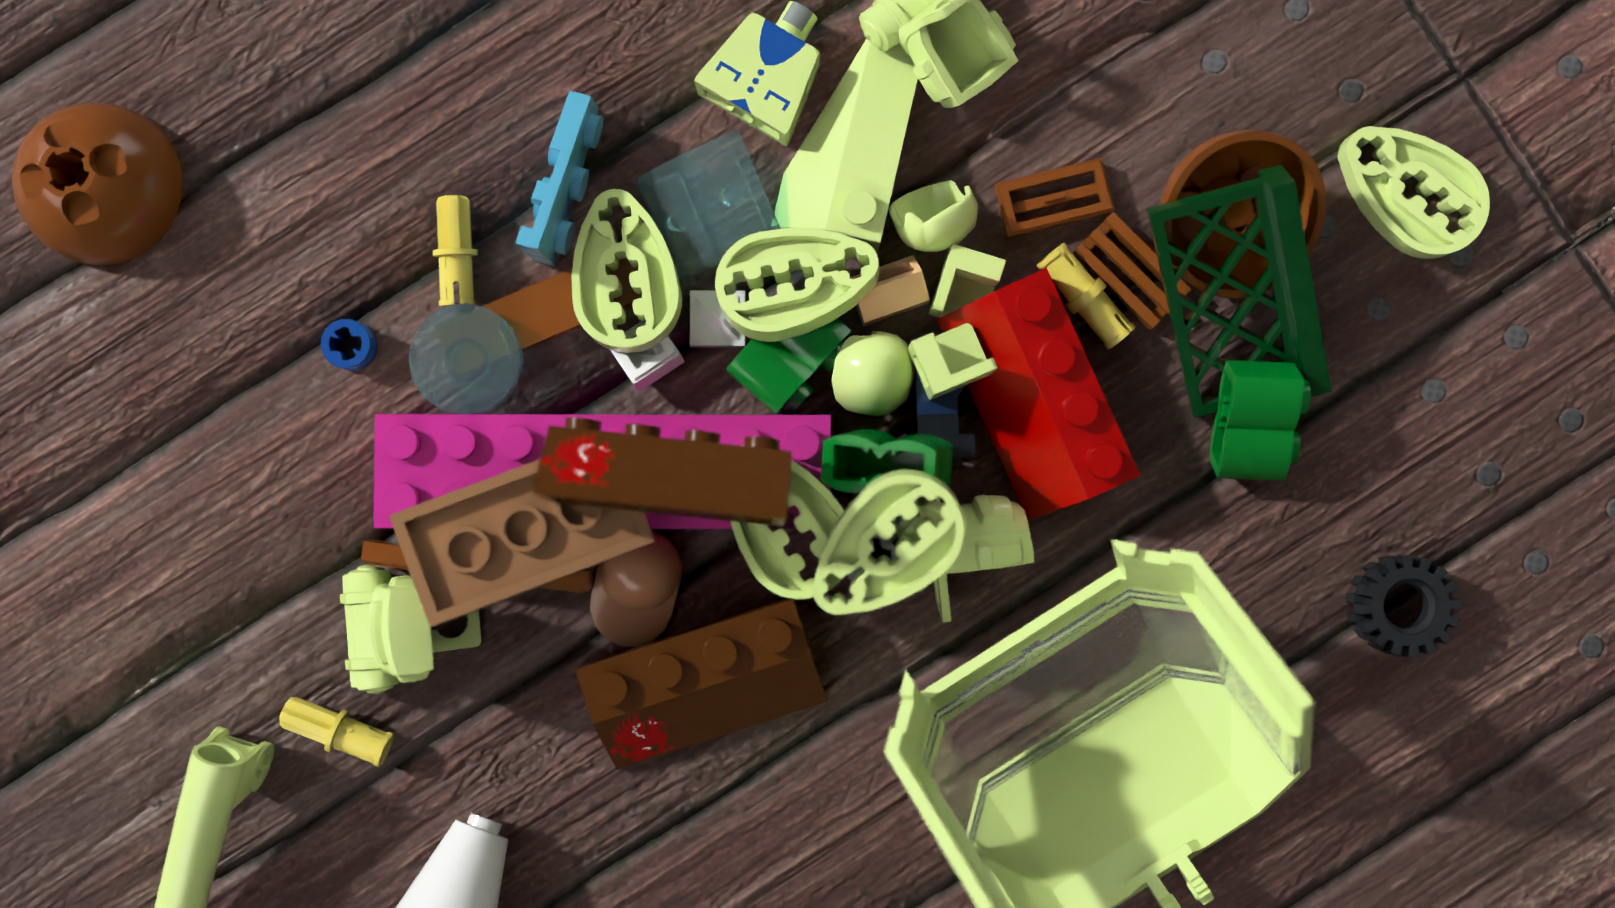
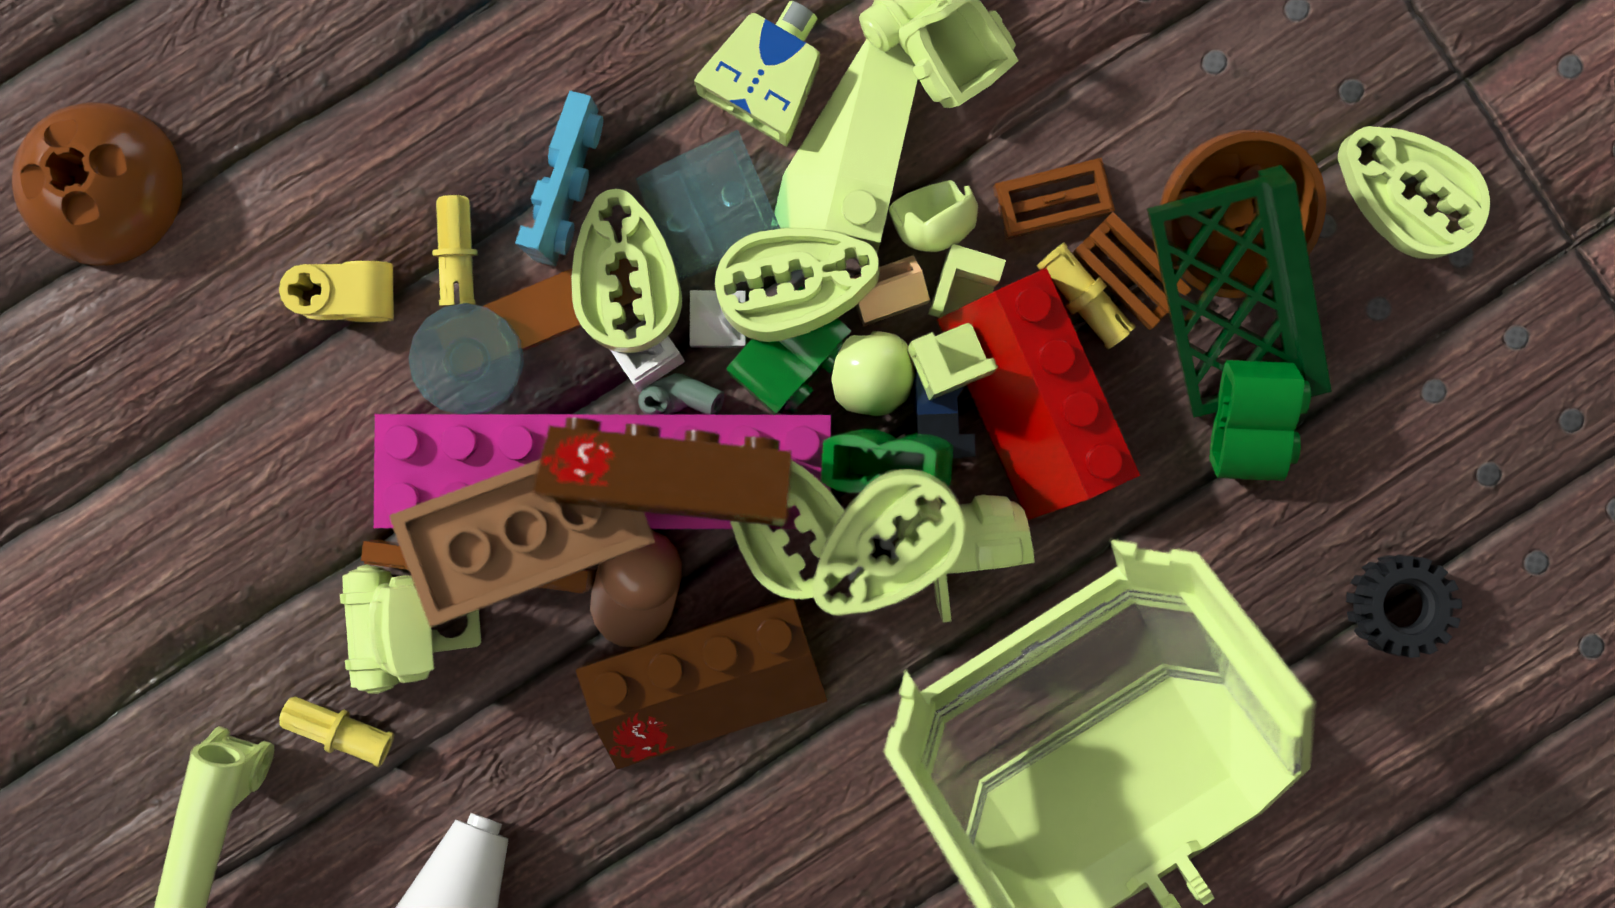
blue bush [321,319,377,371] -> none
none -> light yellow piece [279,261,394,322]
none -> sand green arm [638,373,725,415]

